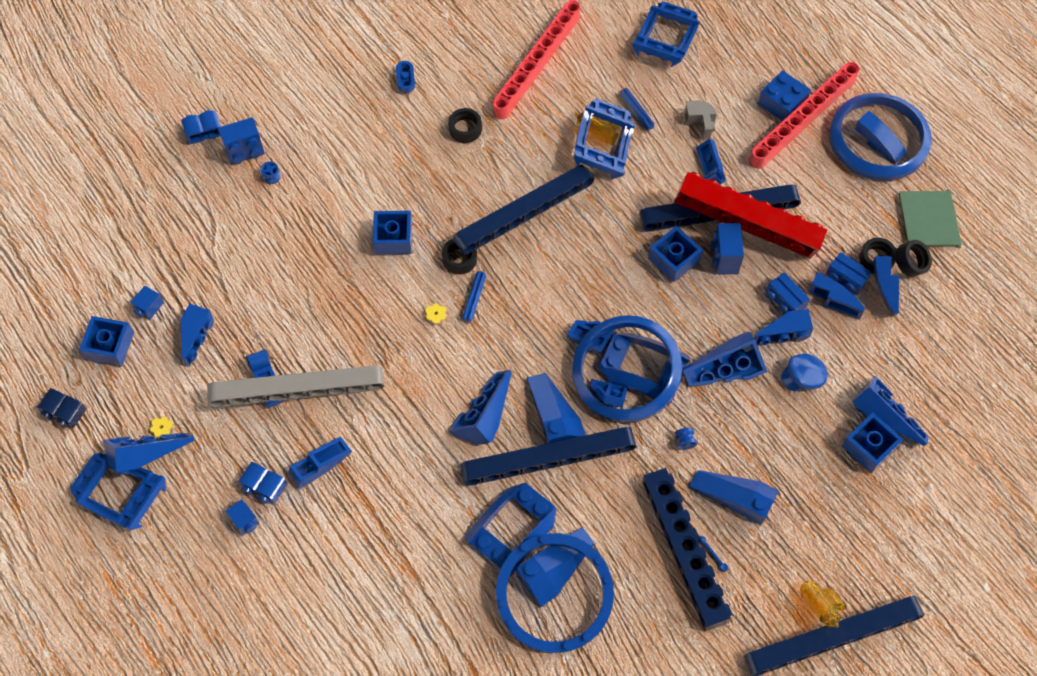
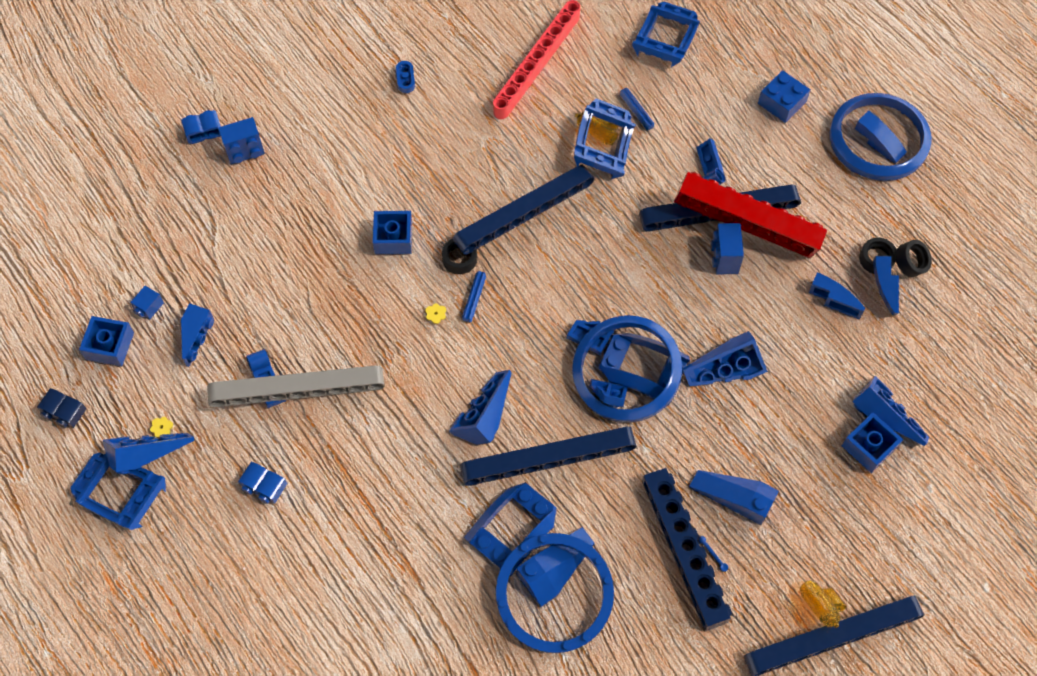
blue brick [225,499,259,535] -> none
blue wheel [260,161,281,184] -> none
blue slope [288,436,352,489] -> none
black tyre [448,108,482,143] -> none
blue wedge [527,373,585,444] -> none
blue brick [648,225,703,282] -> none
blue wheel [675,427,697,450] -> none
light grey brick [684,100,717,140] -> none
coral beam [750,62,860,169] -> none
blue slope [754,309,813,345] -> none
blue brick [765,273,810,315] -> none
blue piece [781,354,828,391] -> none
blue brick [826,252,873,295] -> none
sand green piece [898,190,962,248] -> none

